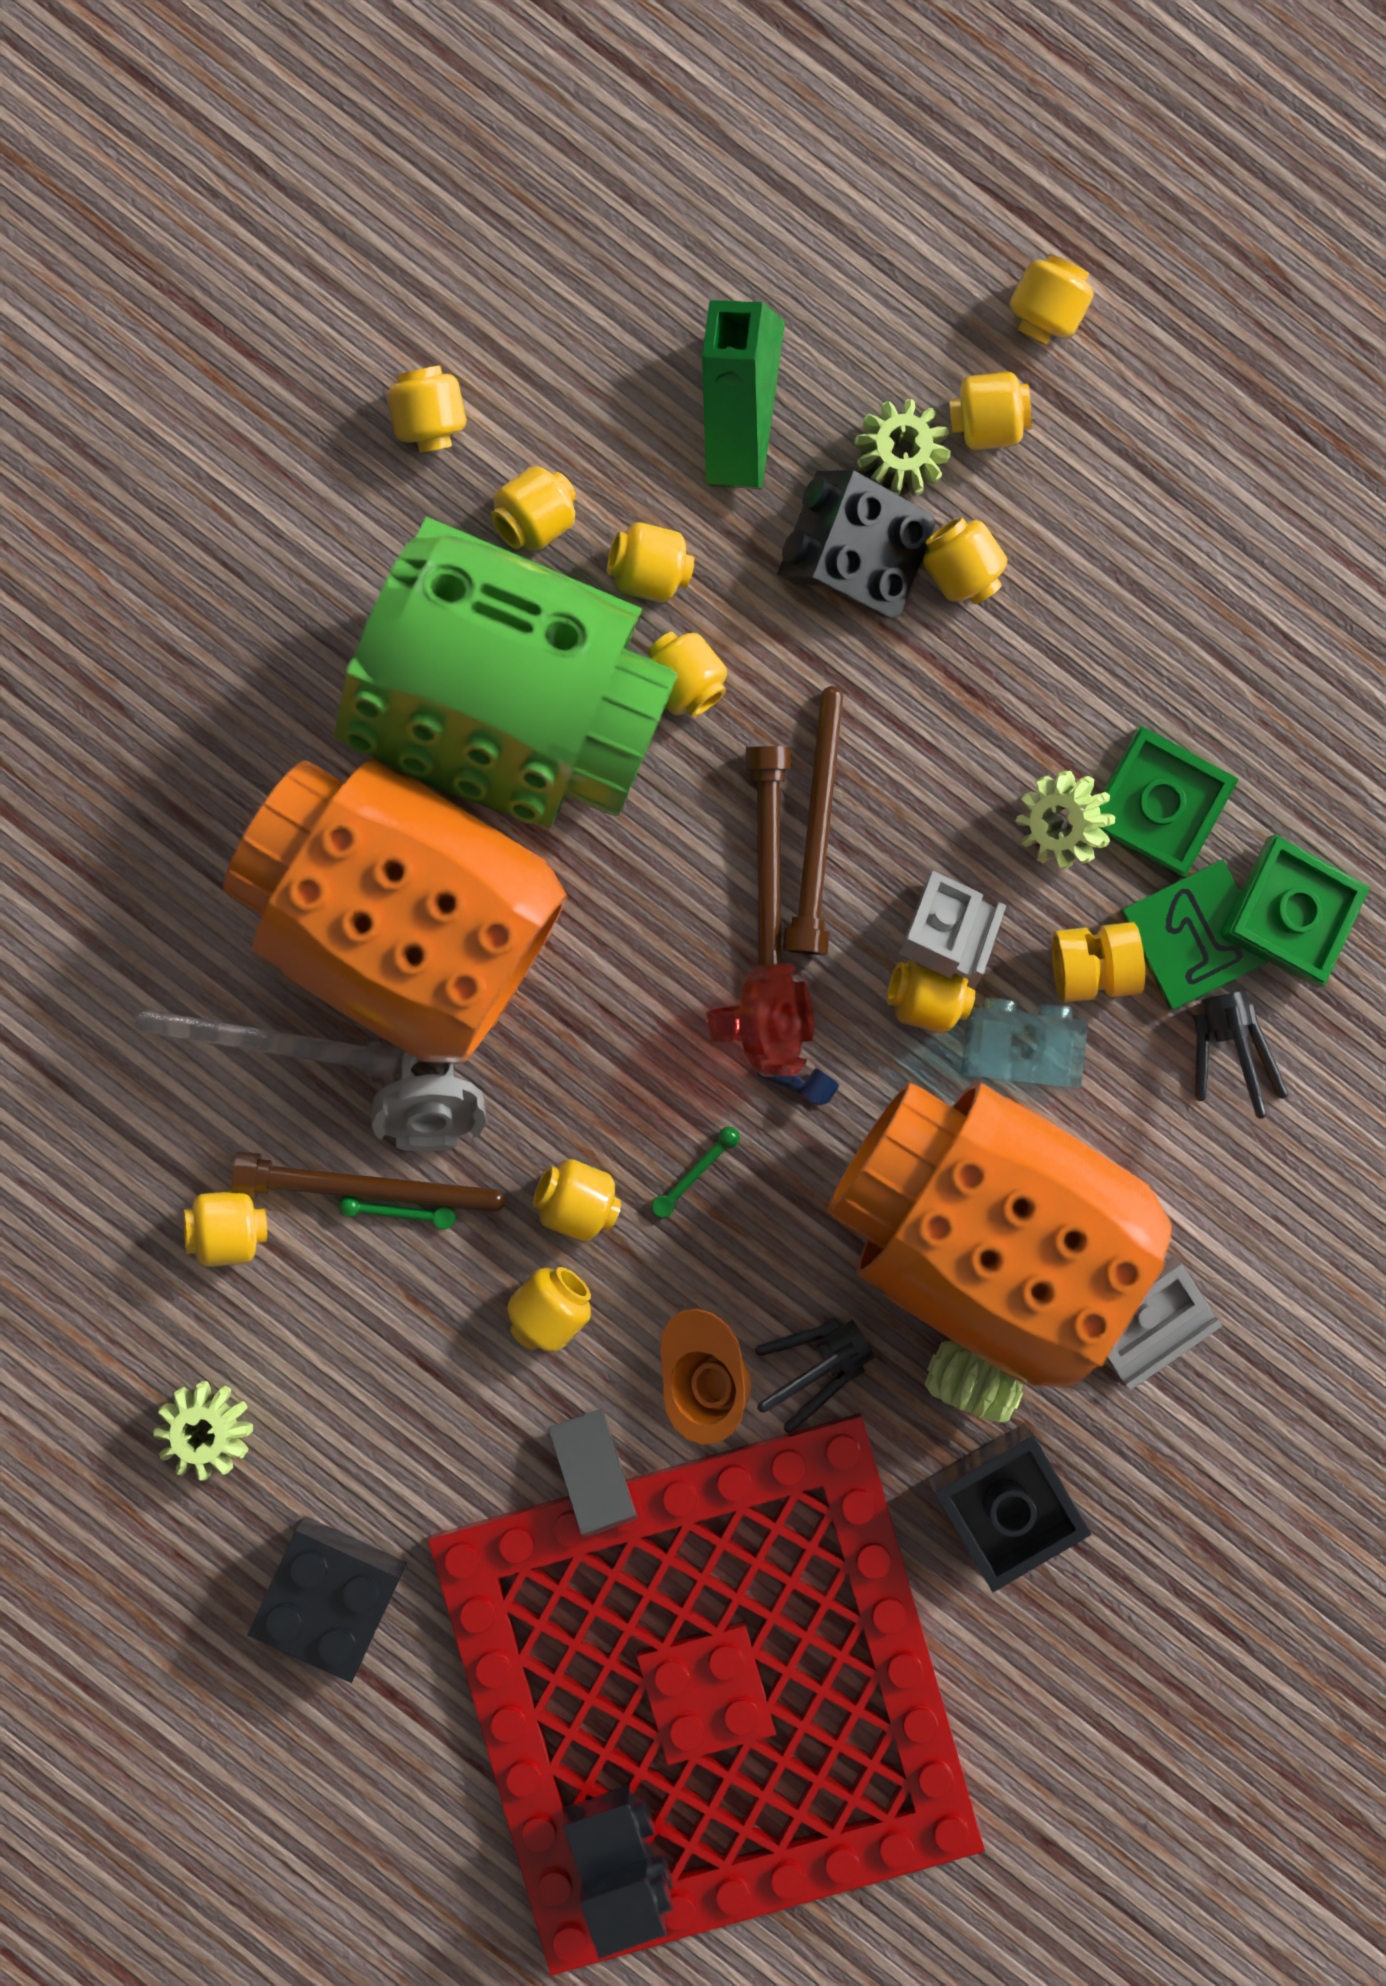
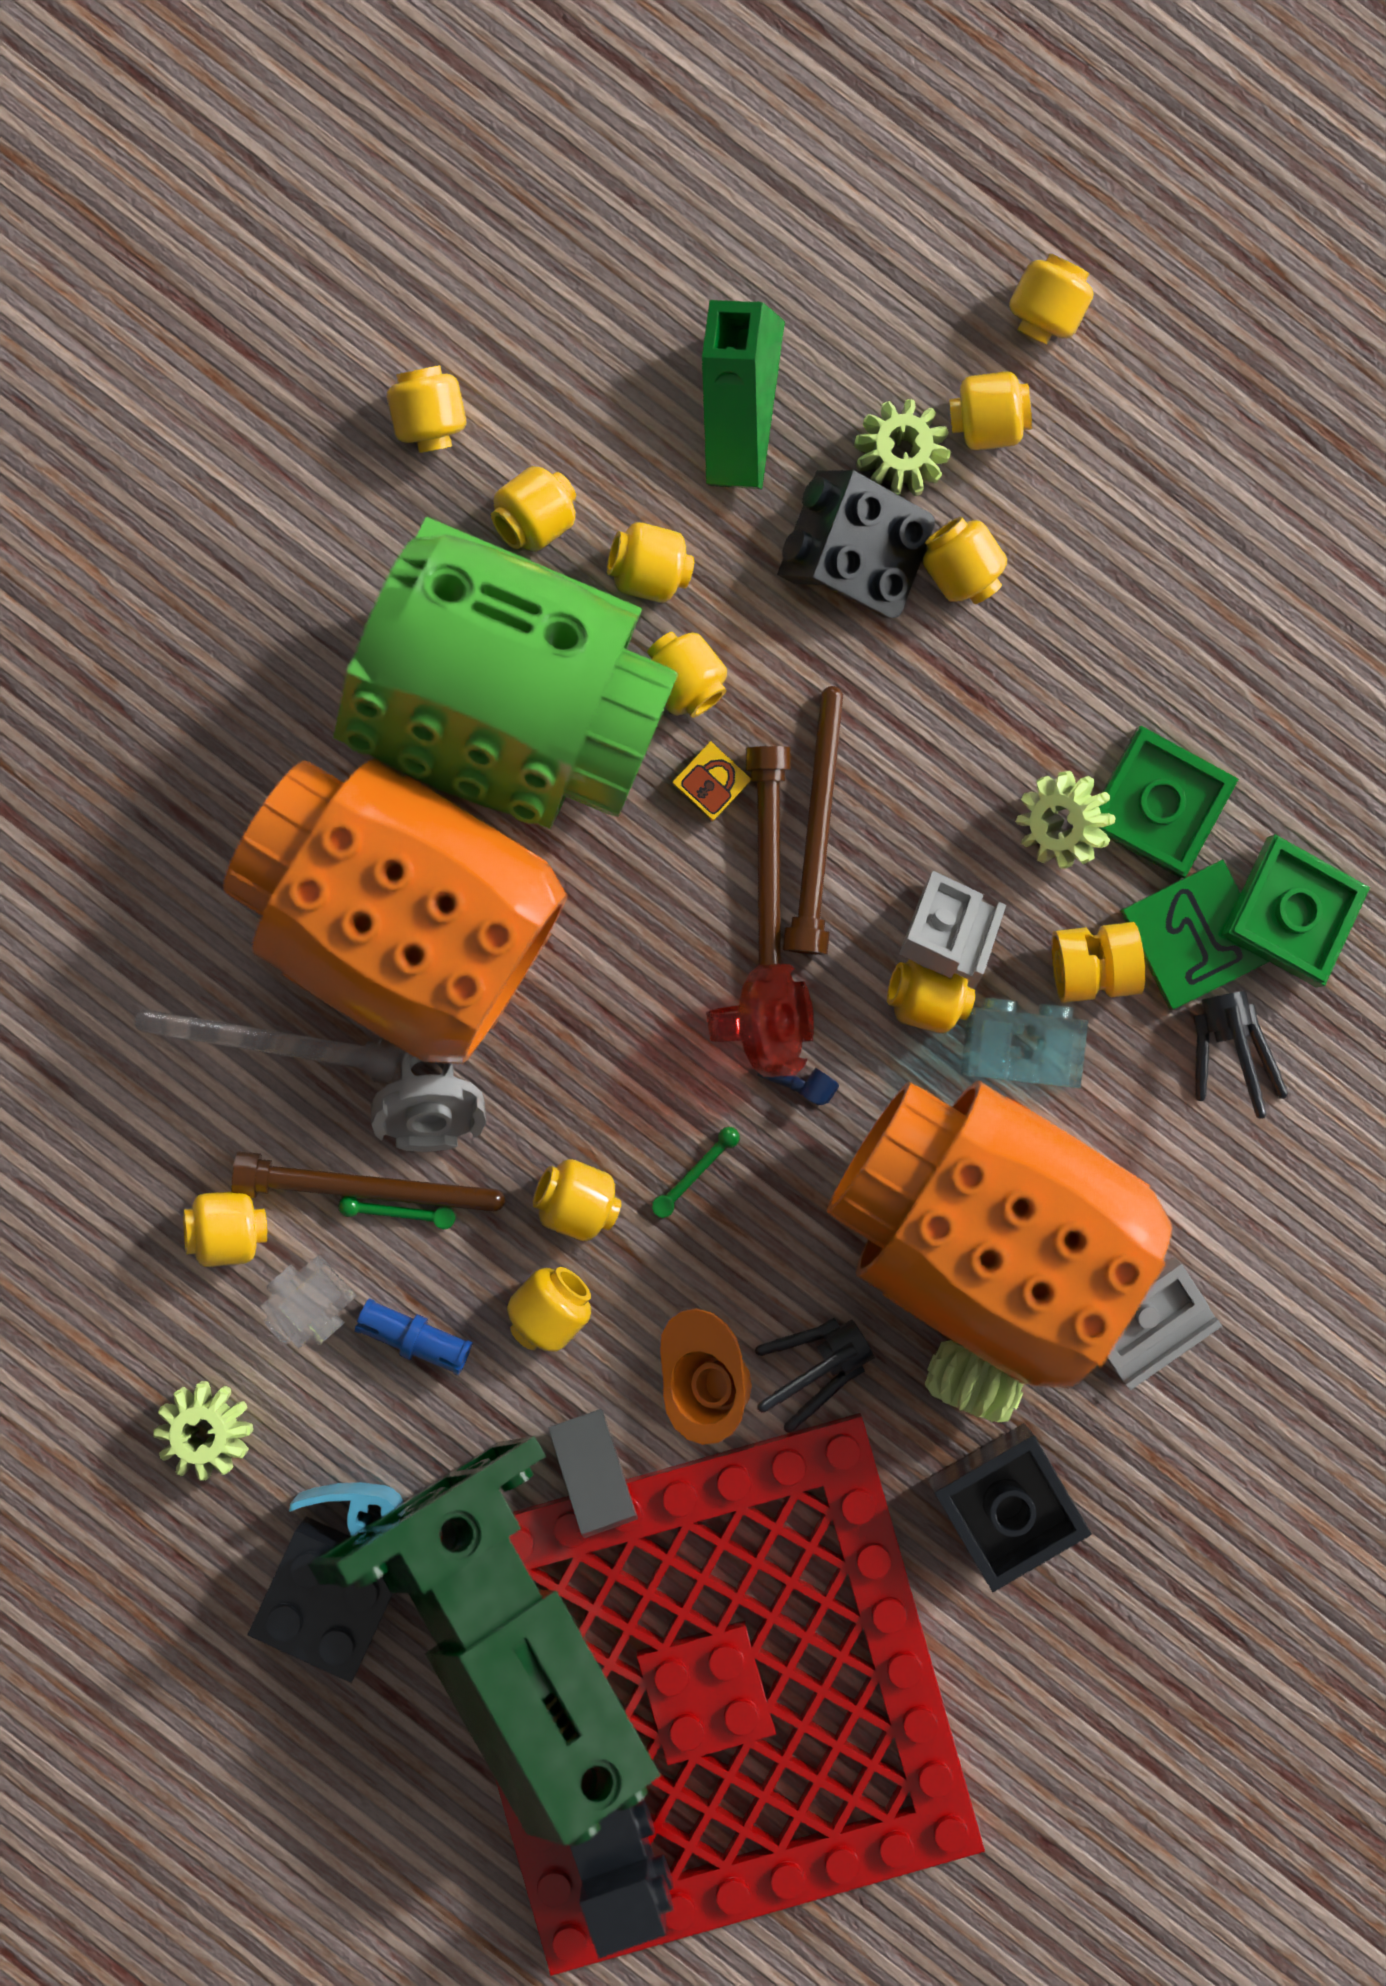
none -> clear brick [260,1255,357,1349]
none -> medium azure panel [289,1482,404,1536]
none -> dark green brick [308,1436,661,1846]
none -> blue pin [355,1298,473,1376]
none -> tile [672,741,752,822]

